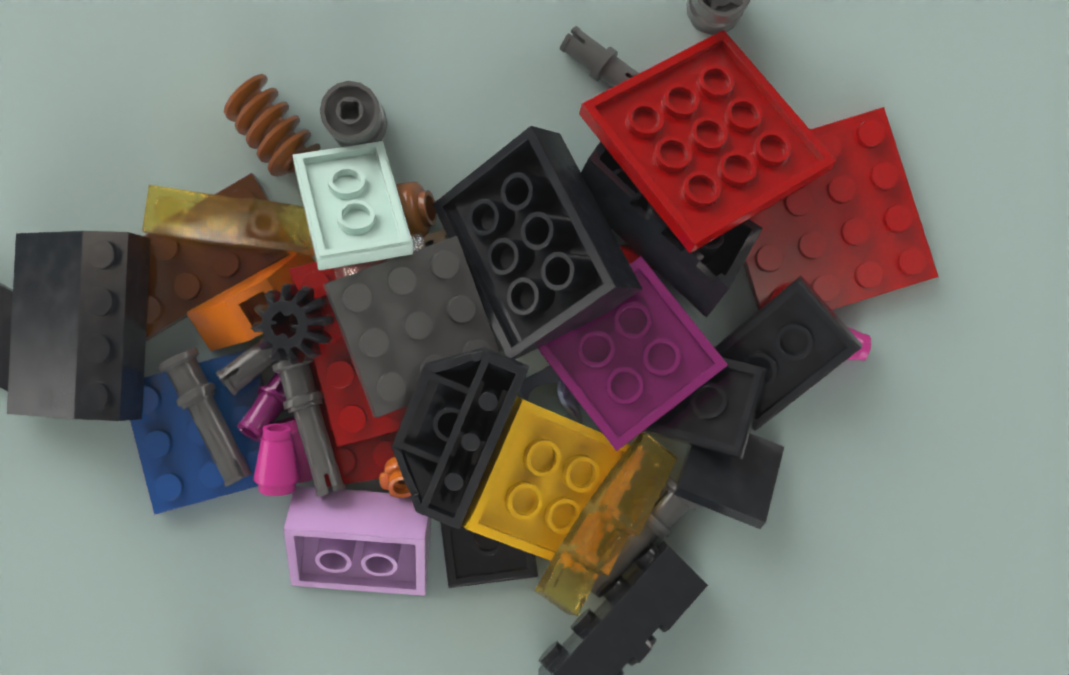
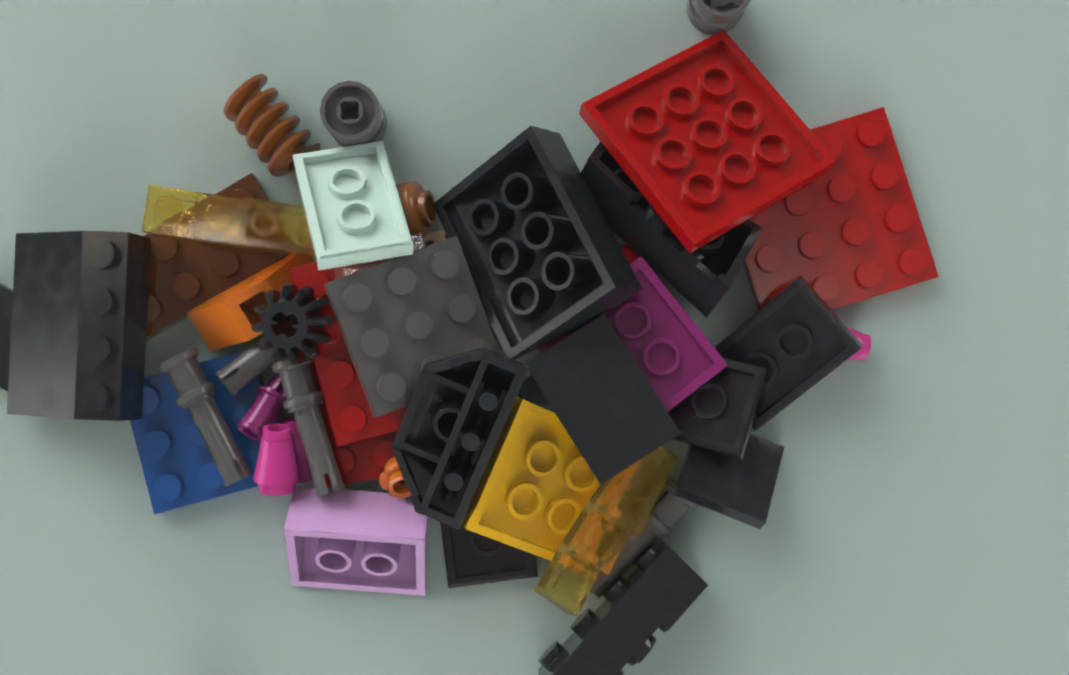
dark grey pin [560,26,639,87] -> none
none -> black tile [526,314,681,484]

